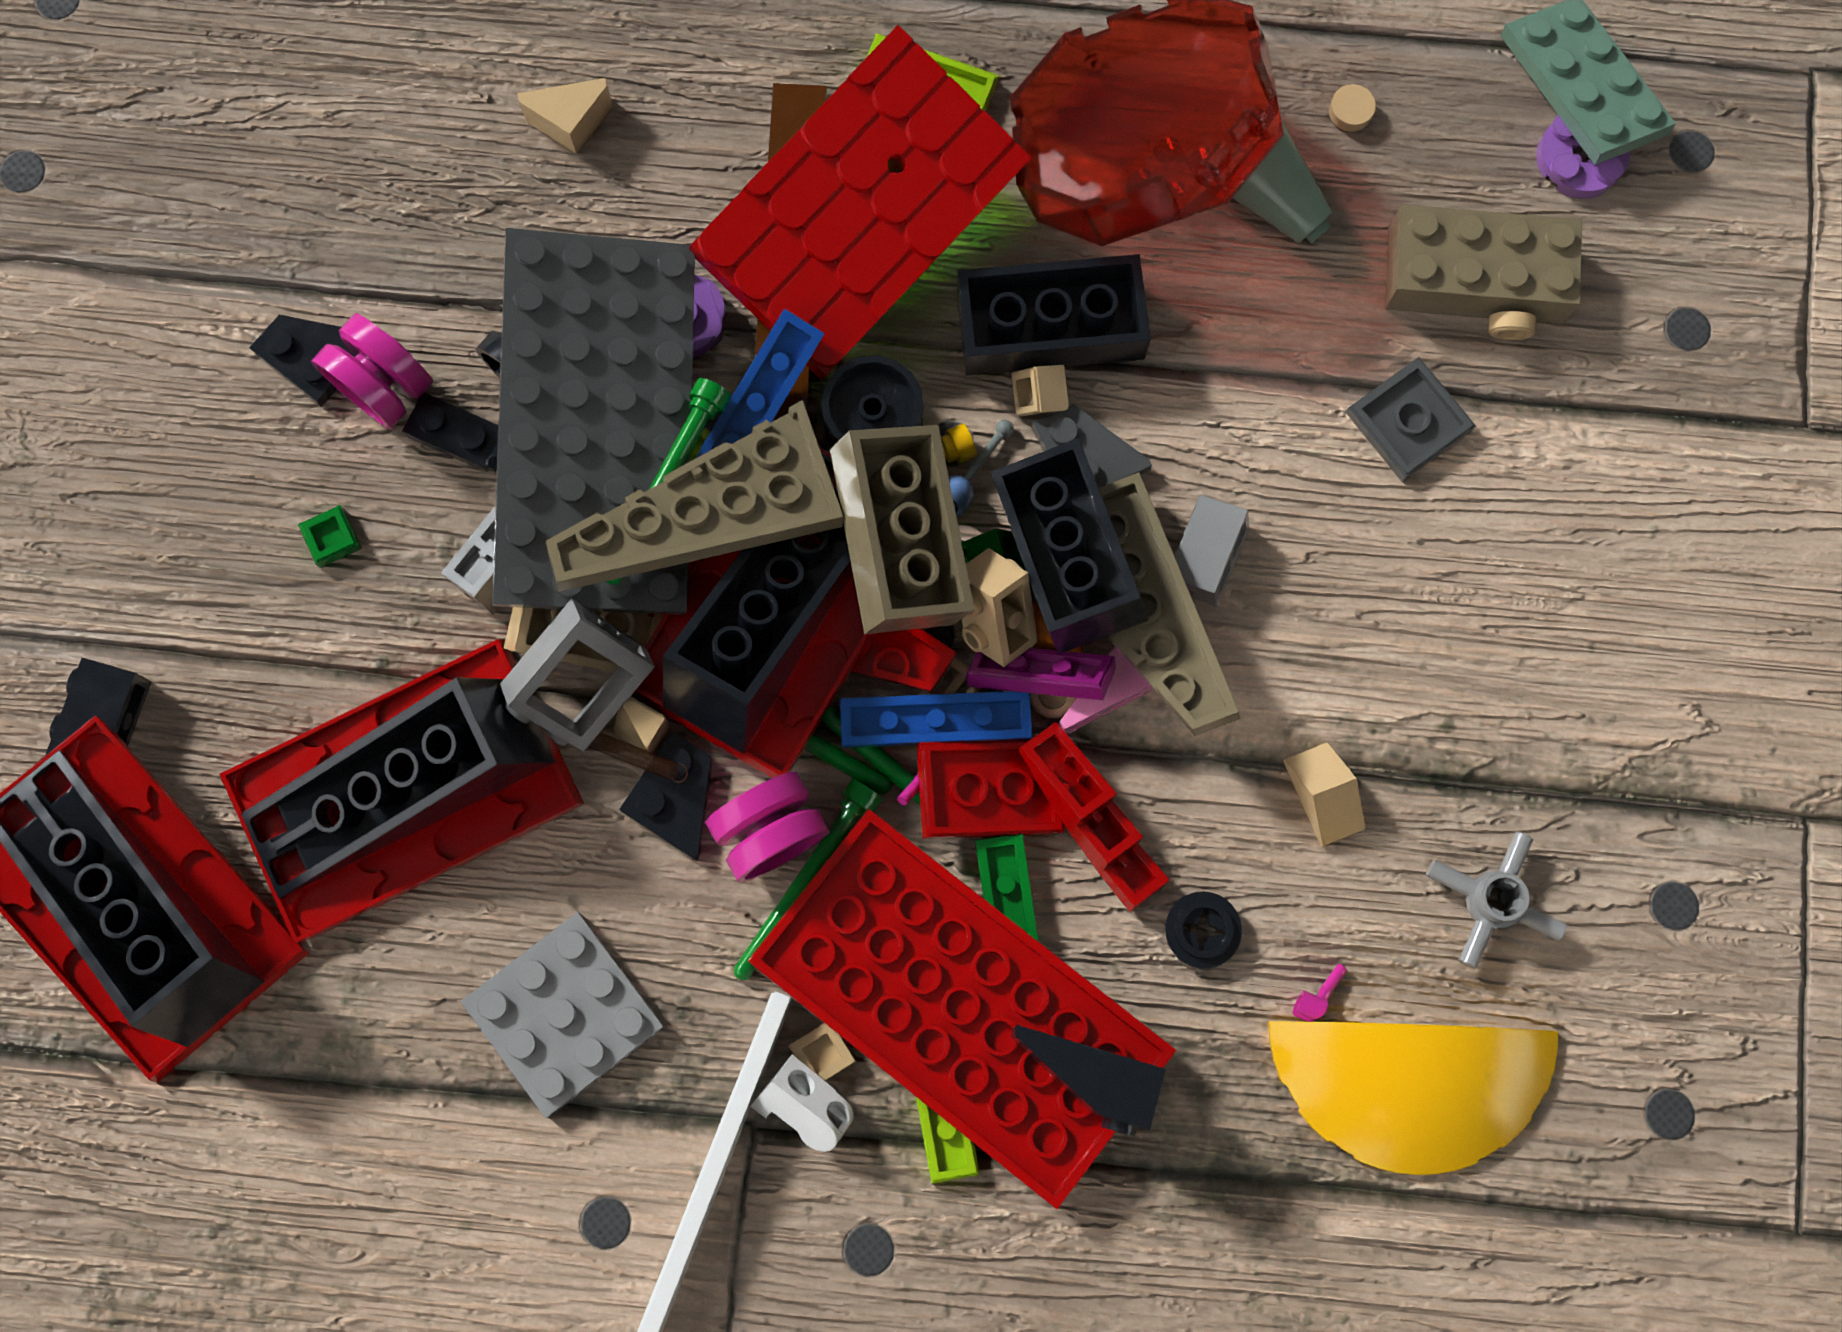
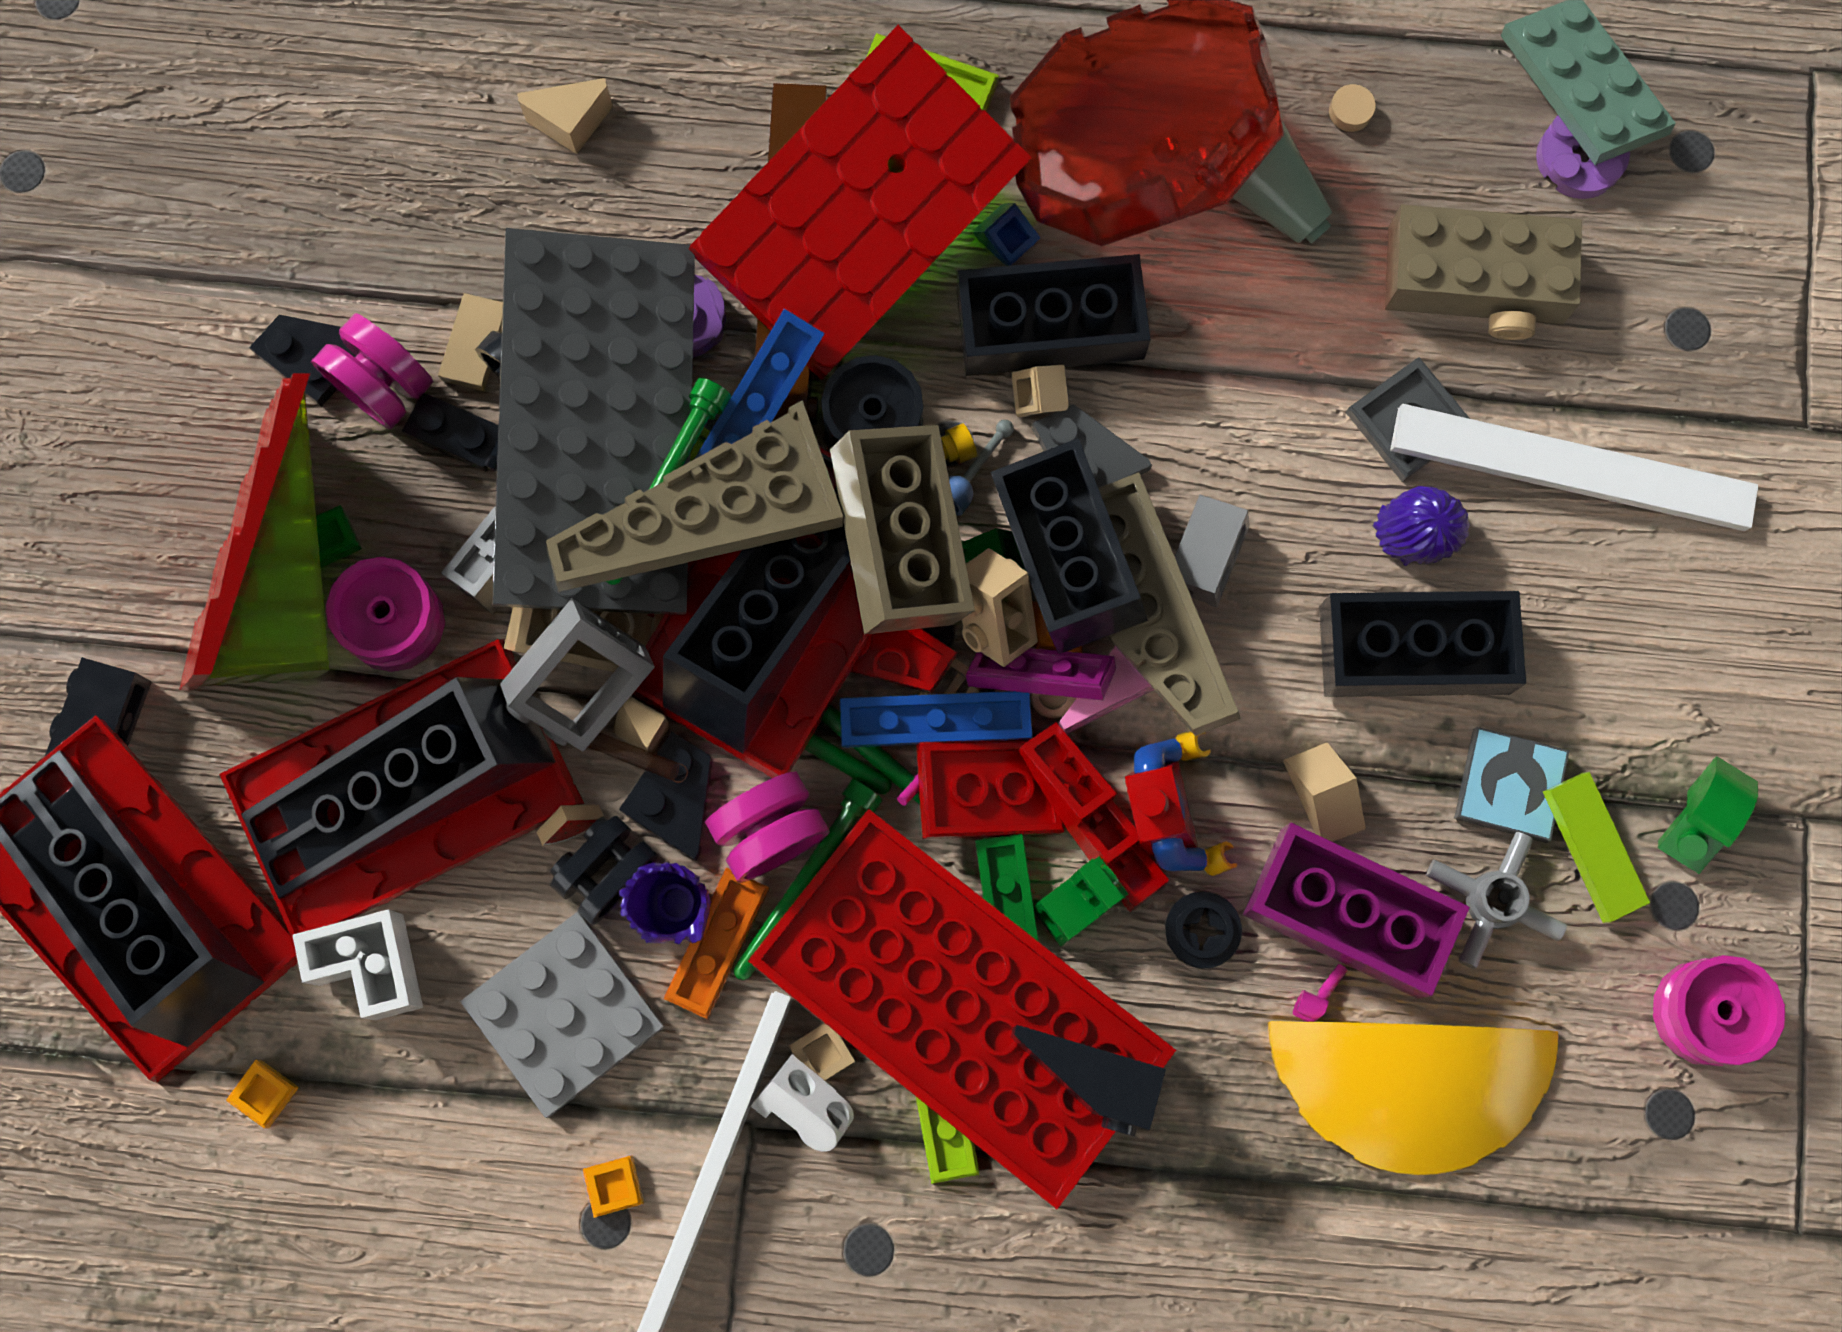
none -> clear neon green piece [179,373,329,692]
none -> light orange tile [226,1059,299,1129]
none -> white brick [293,909,423,1020]
none -> dark pink wheel [326,557,445,672]
none -> tan tile [438,293,503,391]
none -> tan tile [537,804,603,846]
none -> black brick [550,816,659,925]
none -> light orange tile [583,1155,644,1218]
none -> dark purple hair [619,862,711,944]
none -> orange tile [663,867,770,1020]
none -> blue slope [972,203,1040,266]
none -> green brick [1033,856,1129,947]
none -> torso [1125,731,1237,876]
none -> magenta brick [1242,822,1470,999]
none -> black brick [1319,591,1526,697]
none -> dark purple hair [1372,486,1470,566]
none -> white tile [1390,404,1758,531]
none -> tile [1454,727,1569,843]
none -> lime tile [1543,772,1650,923]
none -> dark pink wheel [1653,955,1785,1066]
none -> green brick [1658,756,1758,874]

